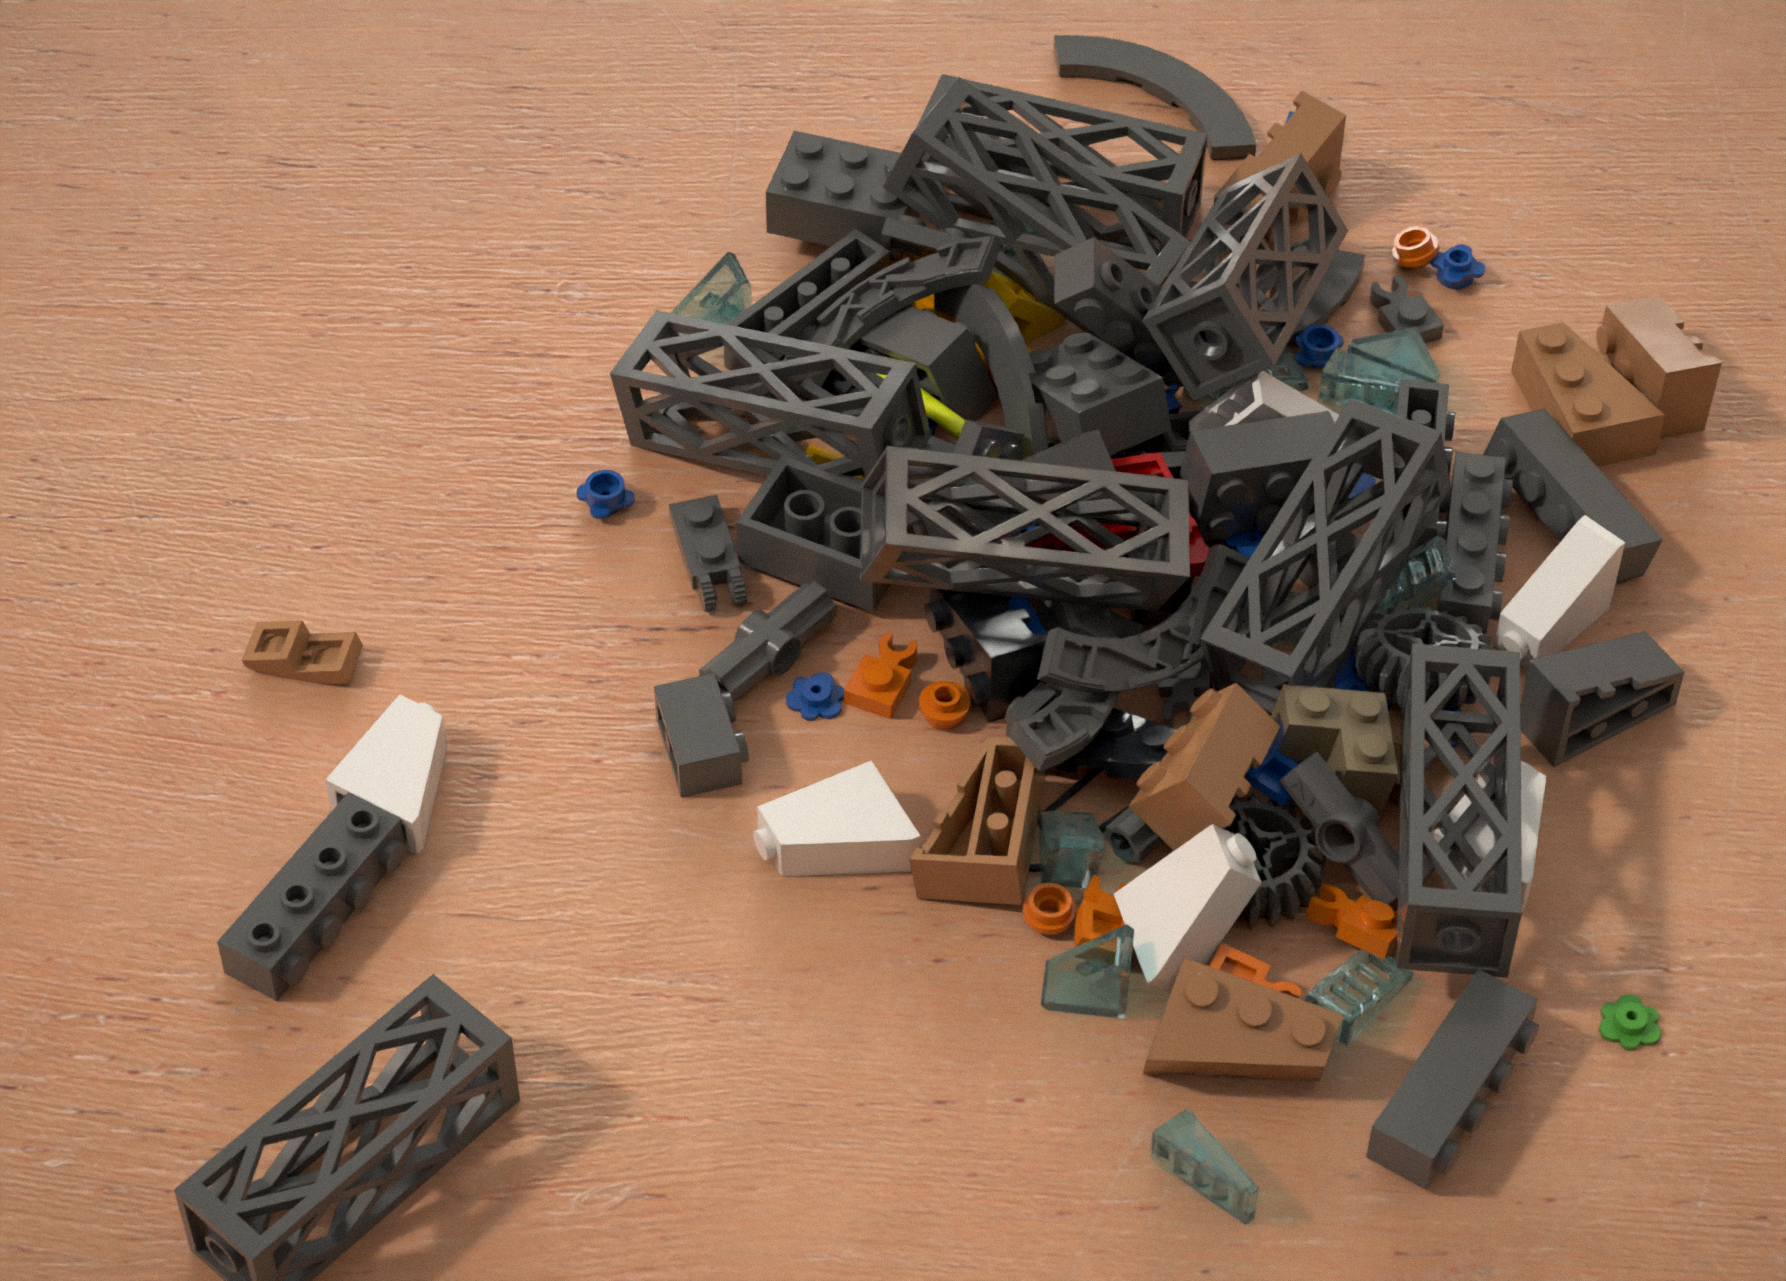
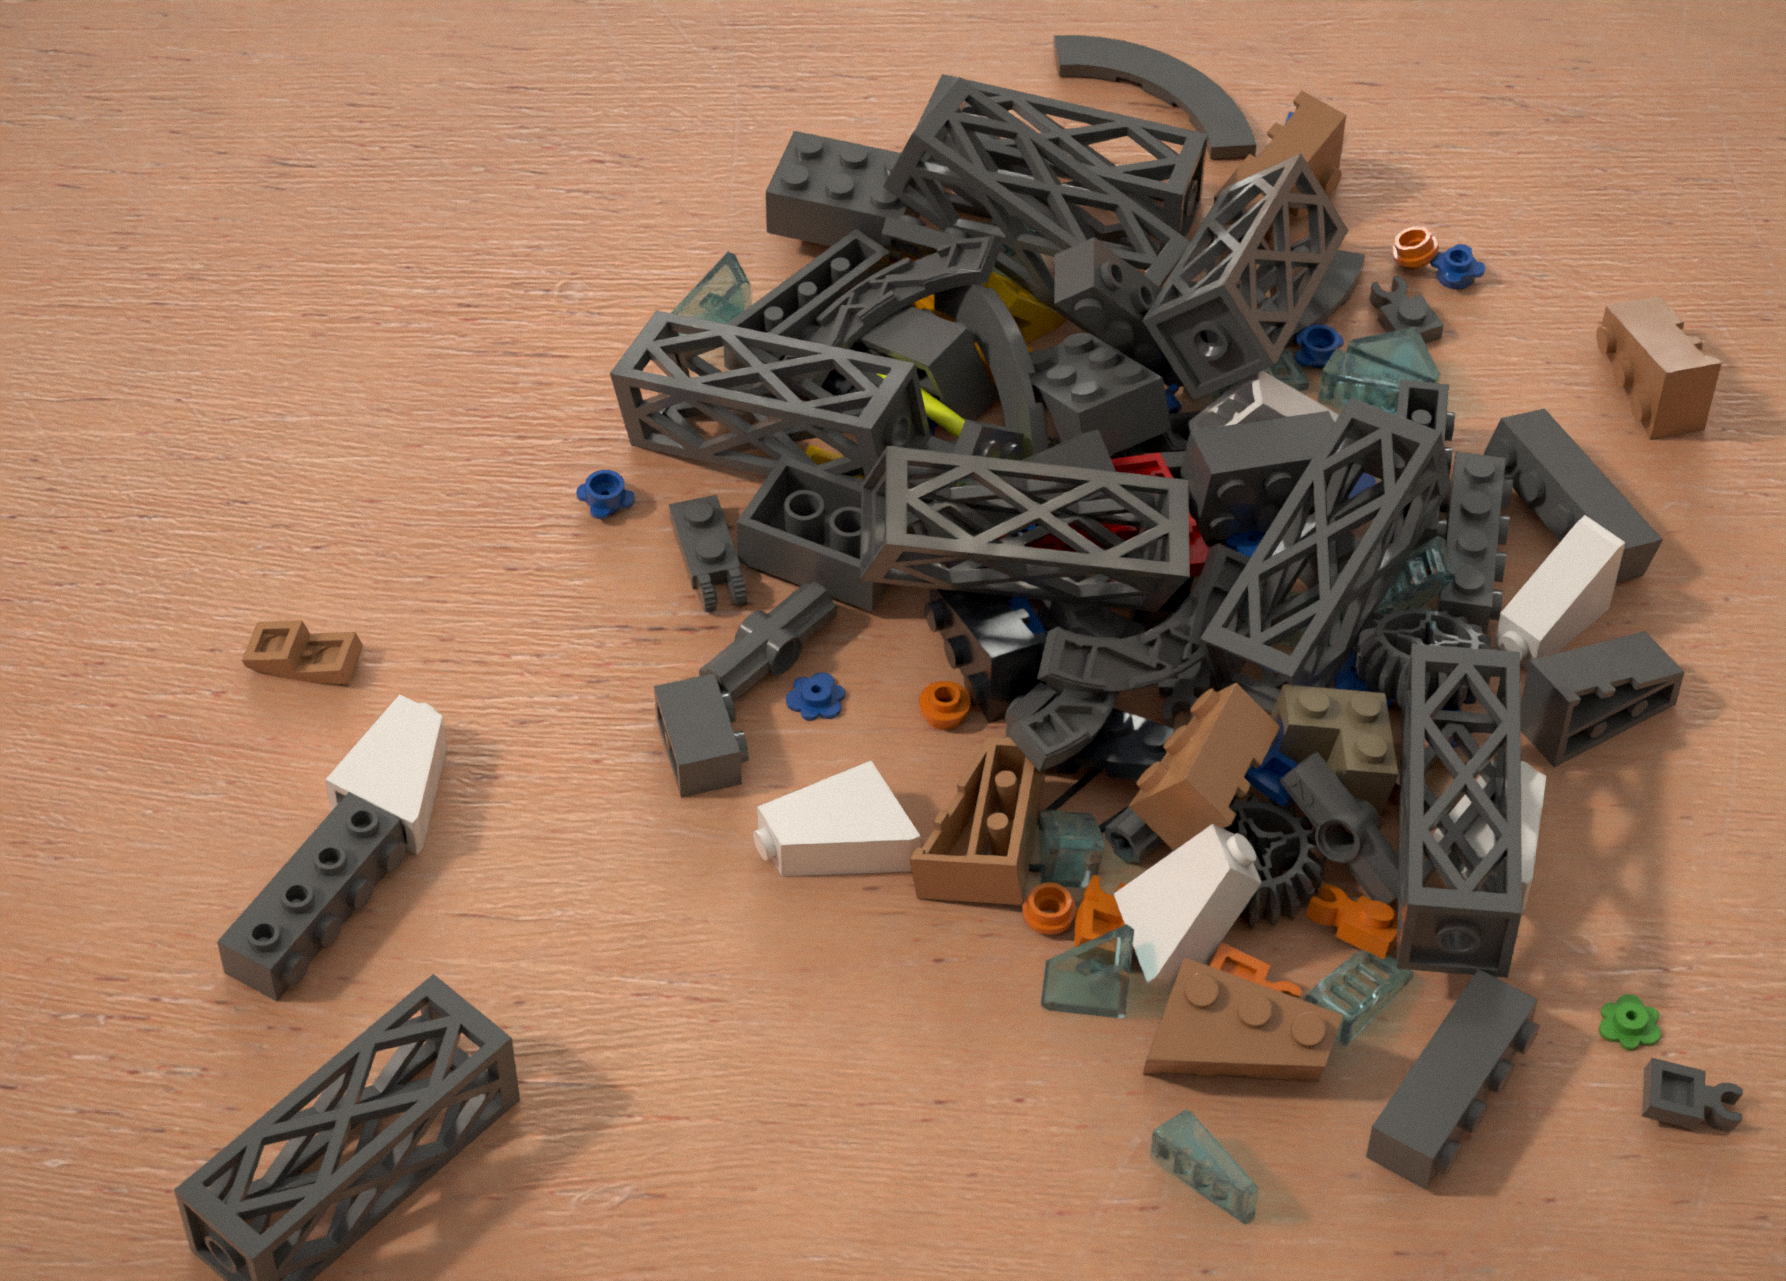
orange plate [844,632,917,719] -> none
medium nougat wedge [1511,322,1665,467] -> none
none -> dark grey plate [1642,1058,1743,1131]

